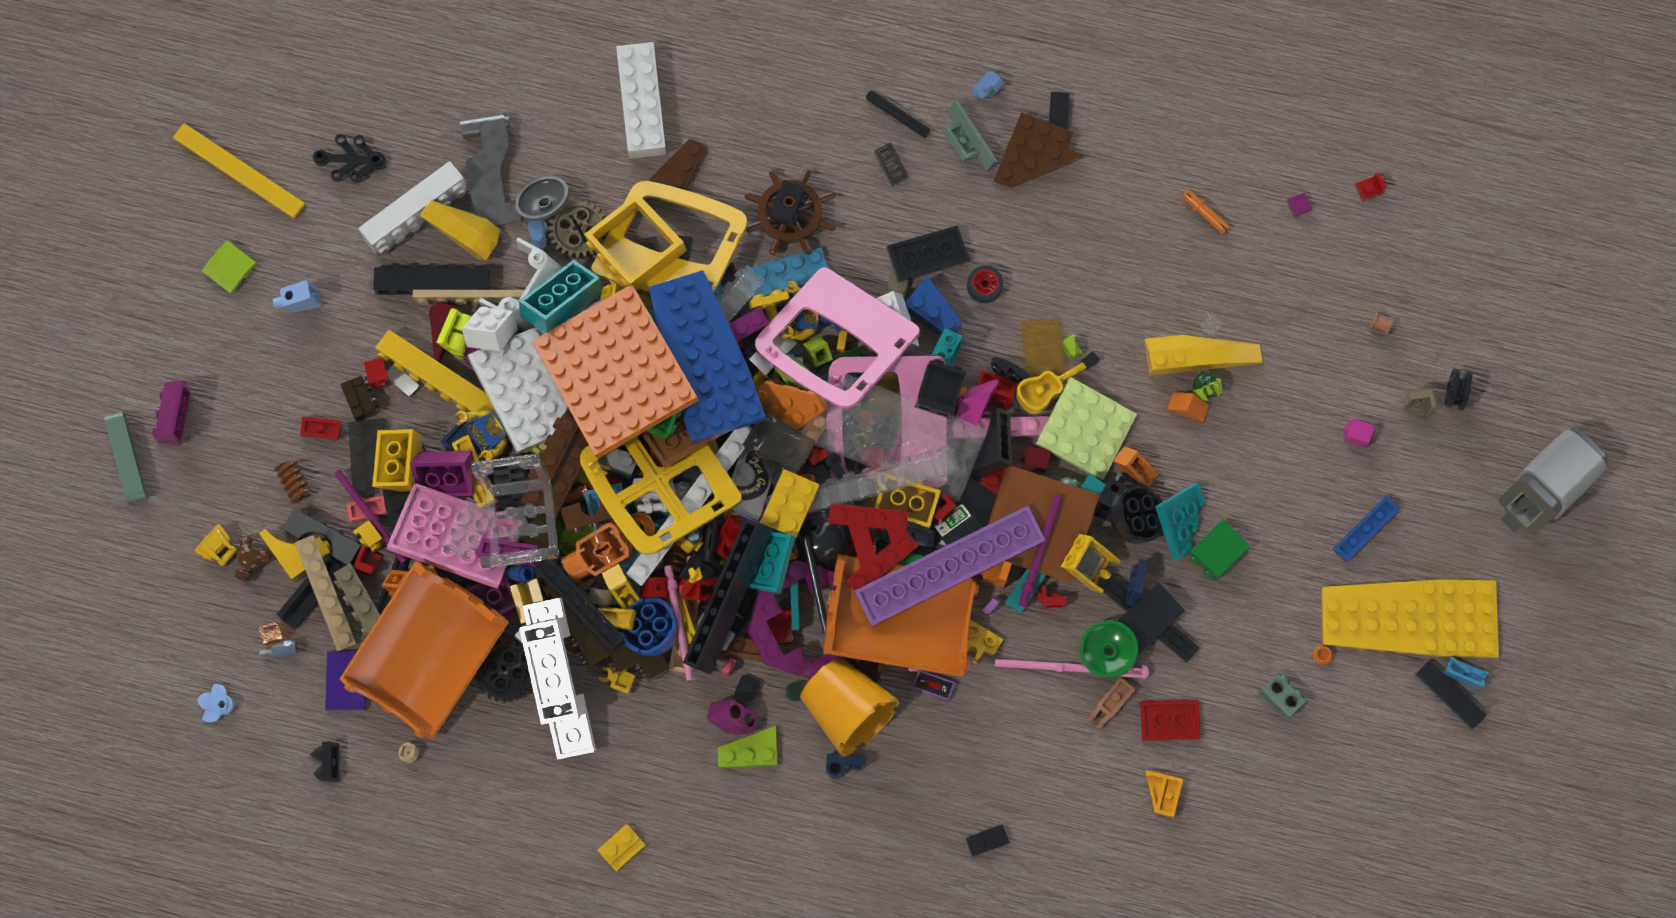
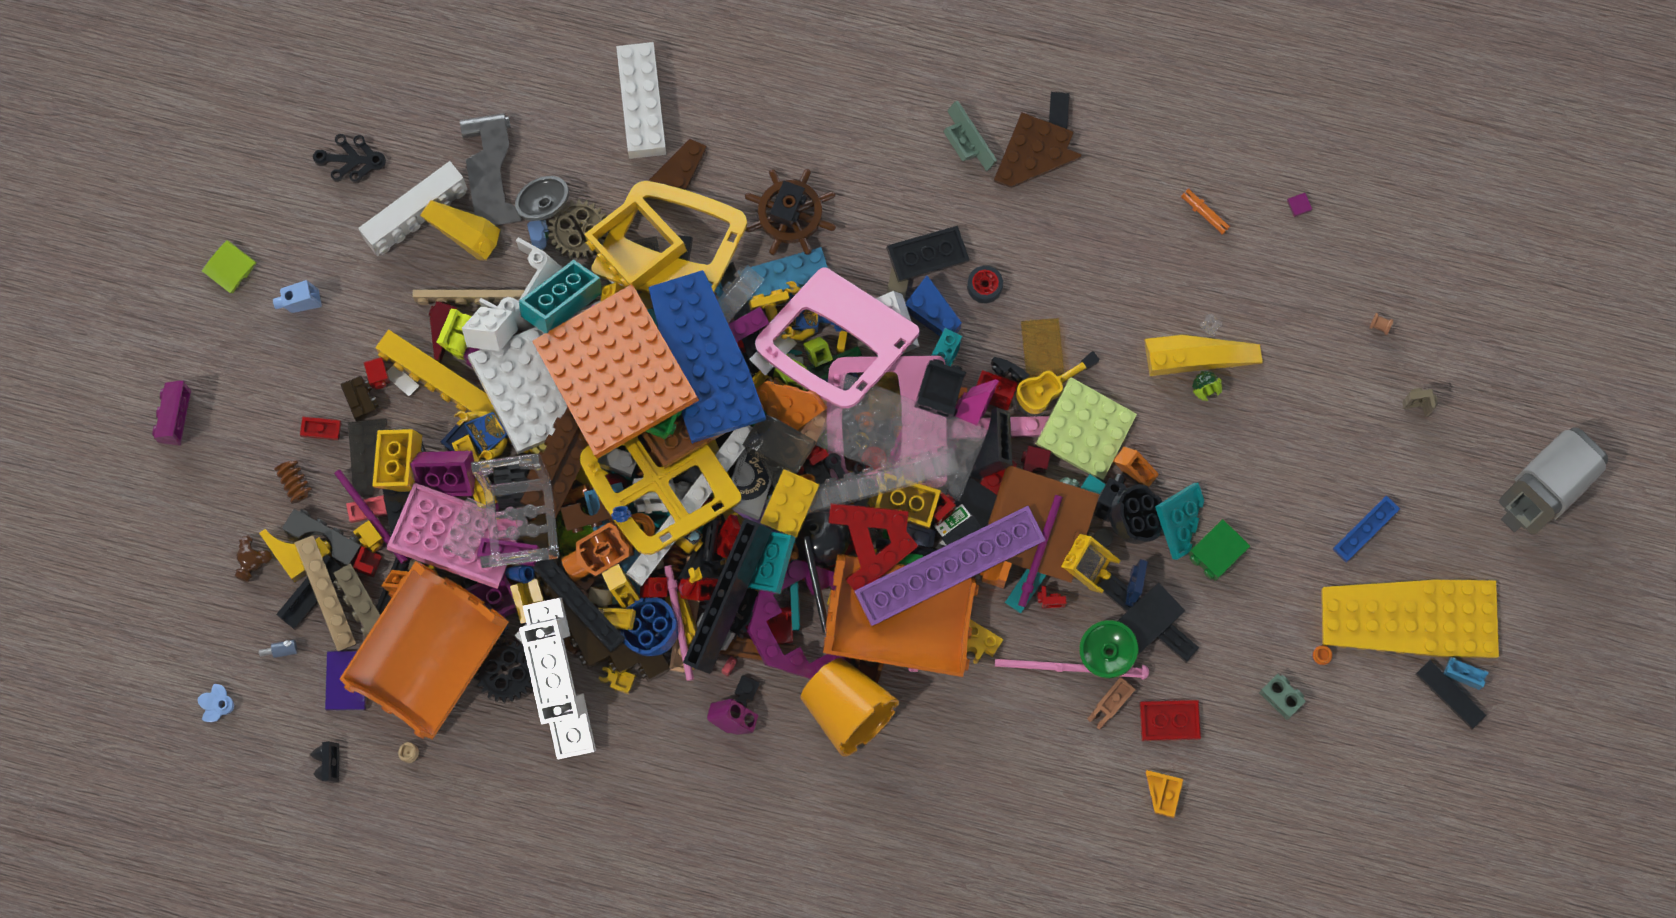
sand green beam [104,411,147,504] -> none
yellow tile [173,123,305,219] -> none
yellow piece [194,524,238,567] -> none
clear orange plate [258,621,283,646] -> none
black brick [373,265,490,295] -> none
yellow plate [597,824,646,872] -> none
lime wing [718,726,777,768] -> none
clear green plate [786,682,804,702] -> none
dark blue plate [826,753,866,780] -> none
black axle [866,90,930,138] -> none
clear smoke slope [874,143,909,186] -> none
tile [912,670,955,702] -> none
black plate [965,824,1010,857] -> none
medium blue rock [972,71,1004,99] -> none
medium lavender tile [982,596,1000,615] -> none
lime slope [1061,334,1083,361] -> none
orange slope [1167,392,1209,423] -> none
dark pink brick [1343,418,1375,448] -> none
red bracket [1355,172,1387,202] -> none
black wheel [1445,368,1472,411] -> none
none -> blue plate [611,506,631,522]

